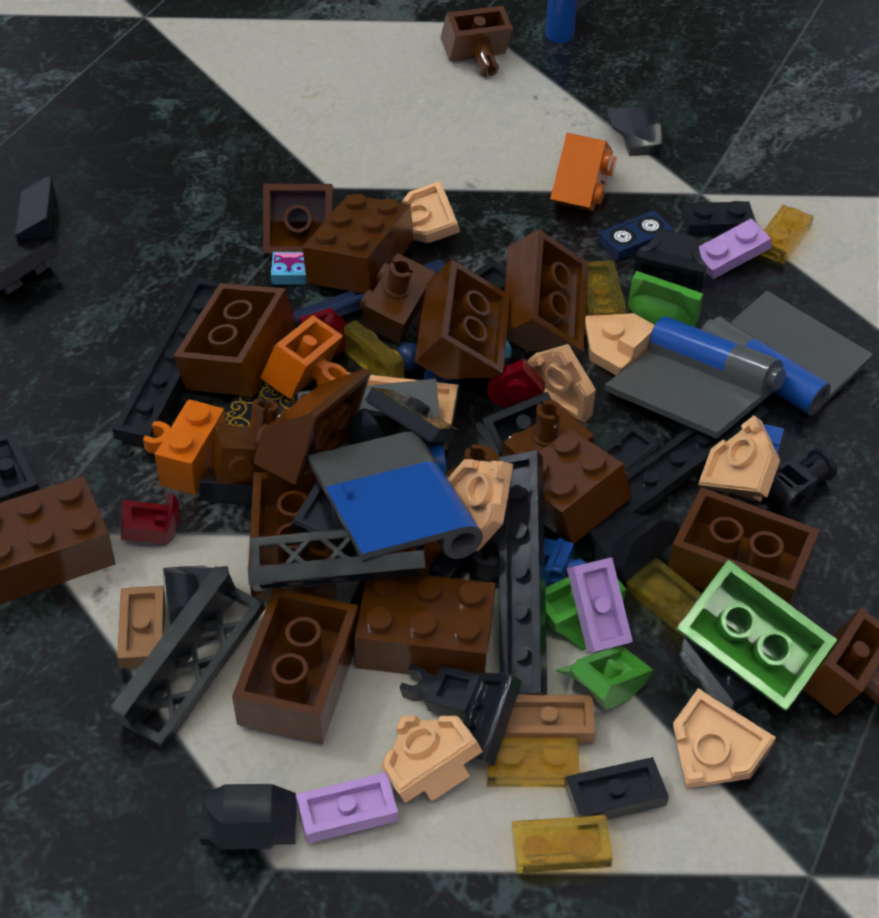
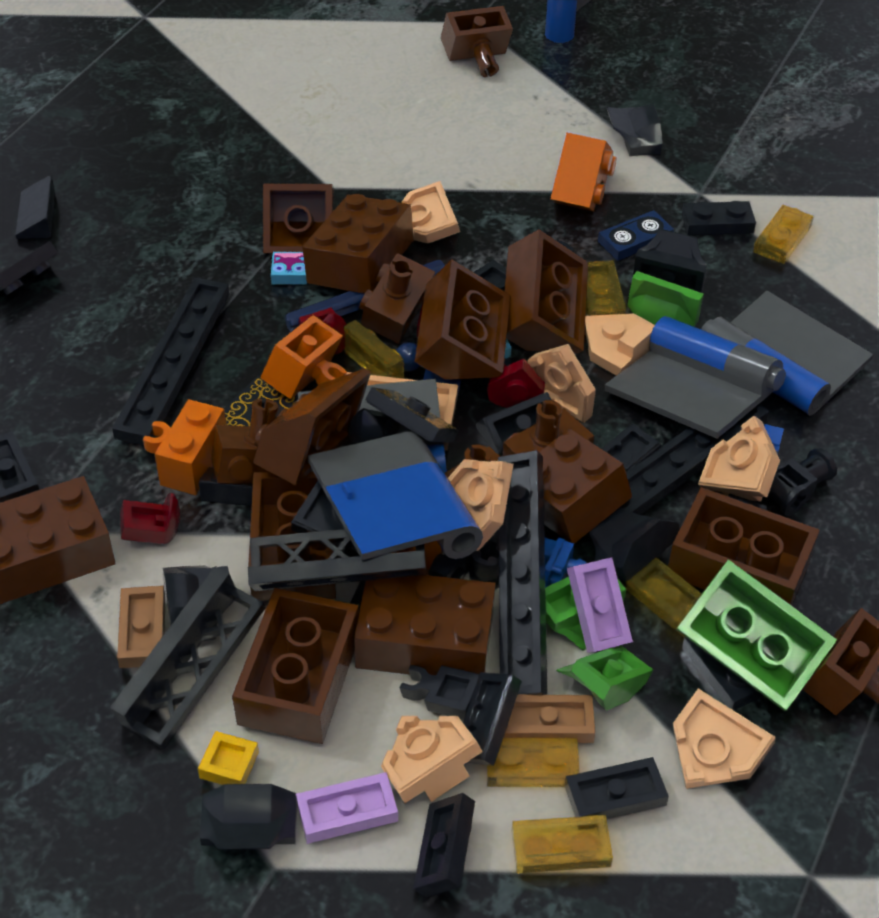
reddish brown brick [173,283,296,397] -> none
lavender plate [699,218,771,279] -> none
none -> yellow plate [198,731,259,785]
none -> black plate [413,793,476,897]

